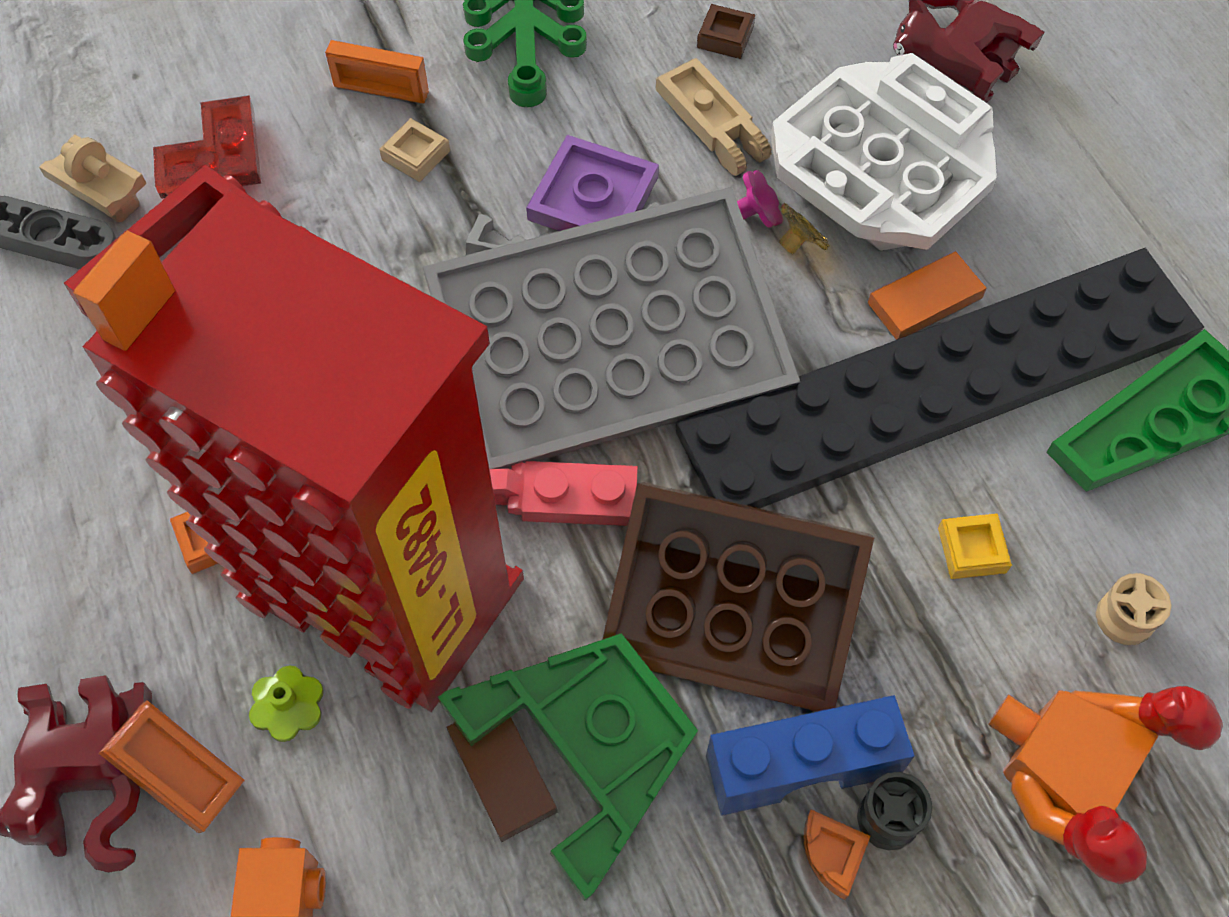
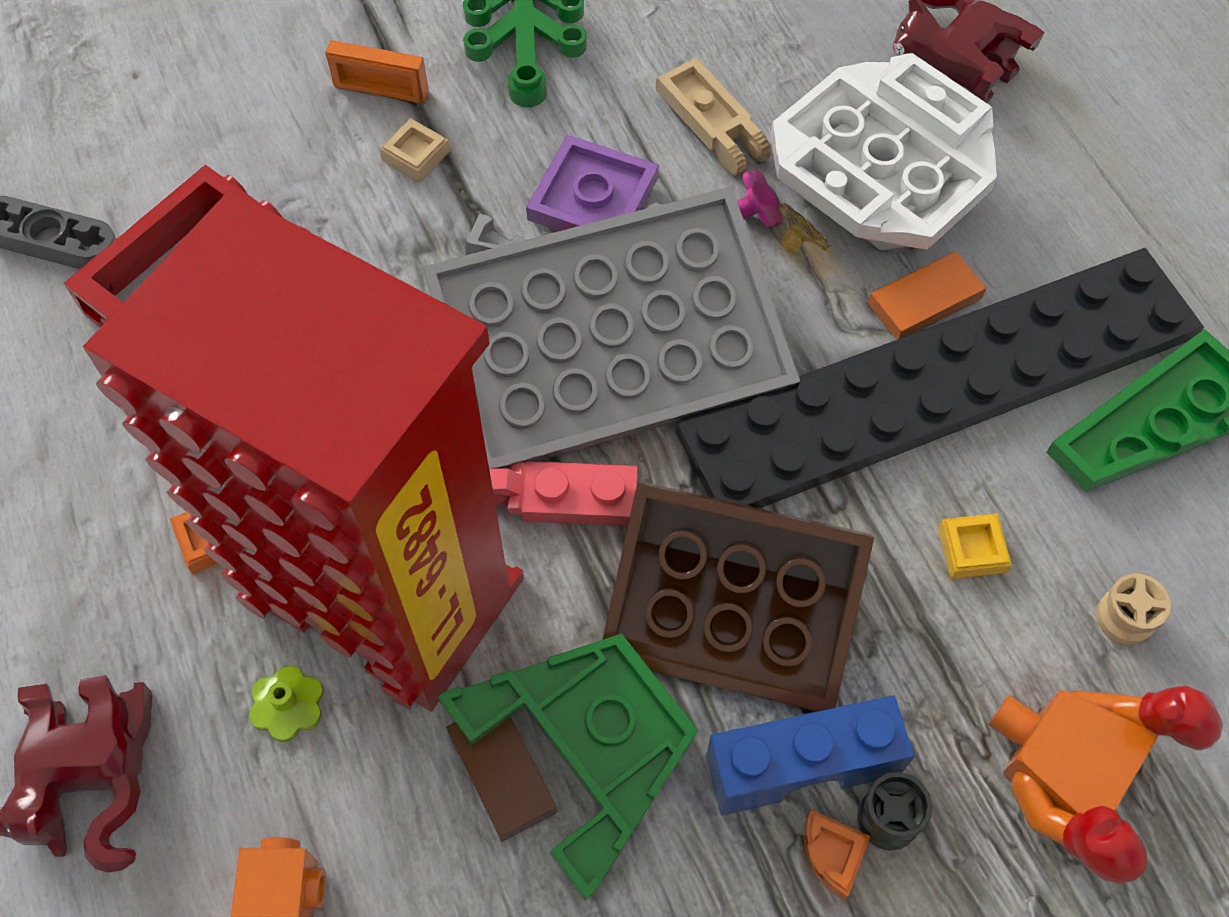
tan hips [39,134,147,222] -> none
orange tile [73,230,176,351] -> none
orange tile [99,700,245,833] -> none
clear red plate [153,95,261,199] -> none
reddish brown tile [697,4,755,59] -> none

